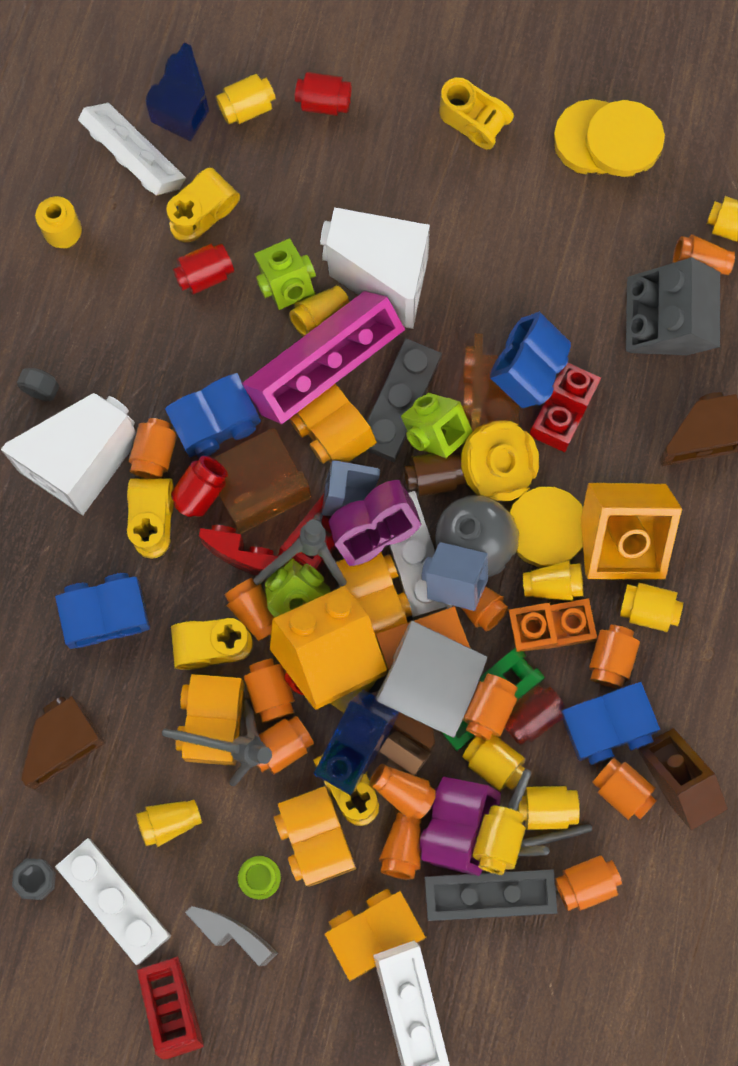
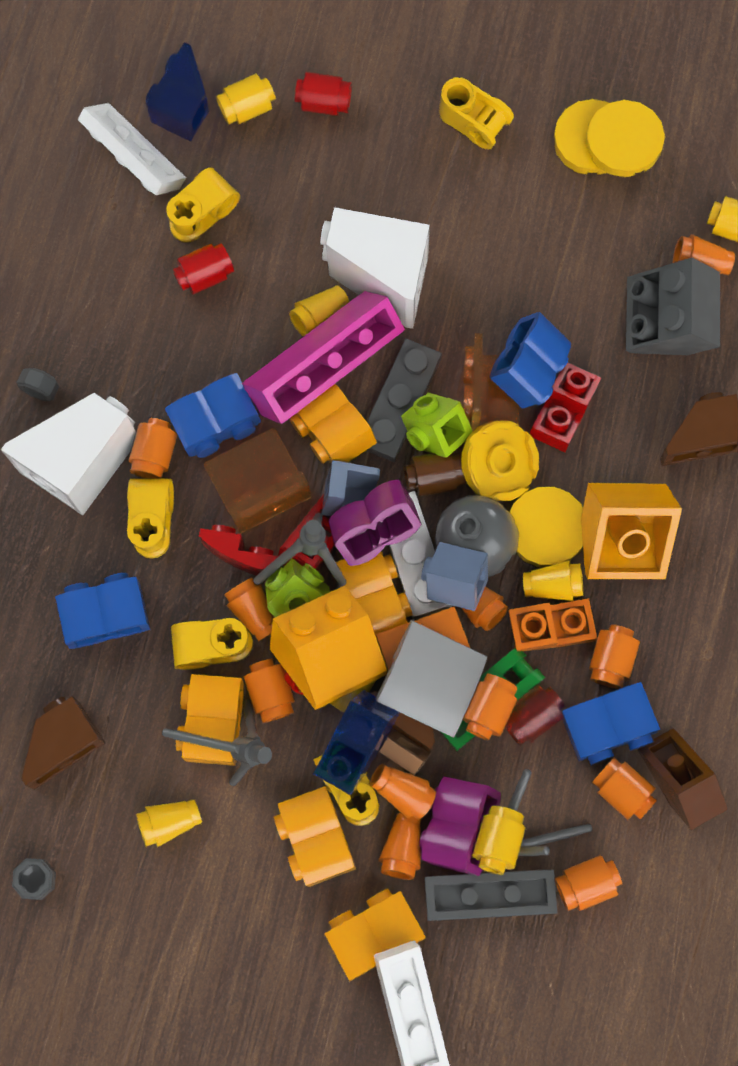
yellow brick [35,196,82,248] -> none
white plate [55,838,171,965] -> none
red slope [137,957,204,1060] -> none
red brick [171,456,228,517] -> none
light grey slope [185,906,278,966] -> none
lime plate [238,856,281,900] -> none
lime brick [254,238,316,310] -> none
orange brick [256,716,314,775] -> none
yellow brick [462,735,526,792] -> none
yellow brick [517,786,579,830] -> none
yellow brick [620,583,684,632] -> none

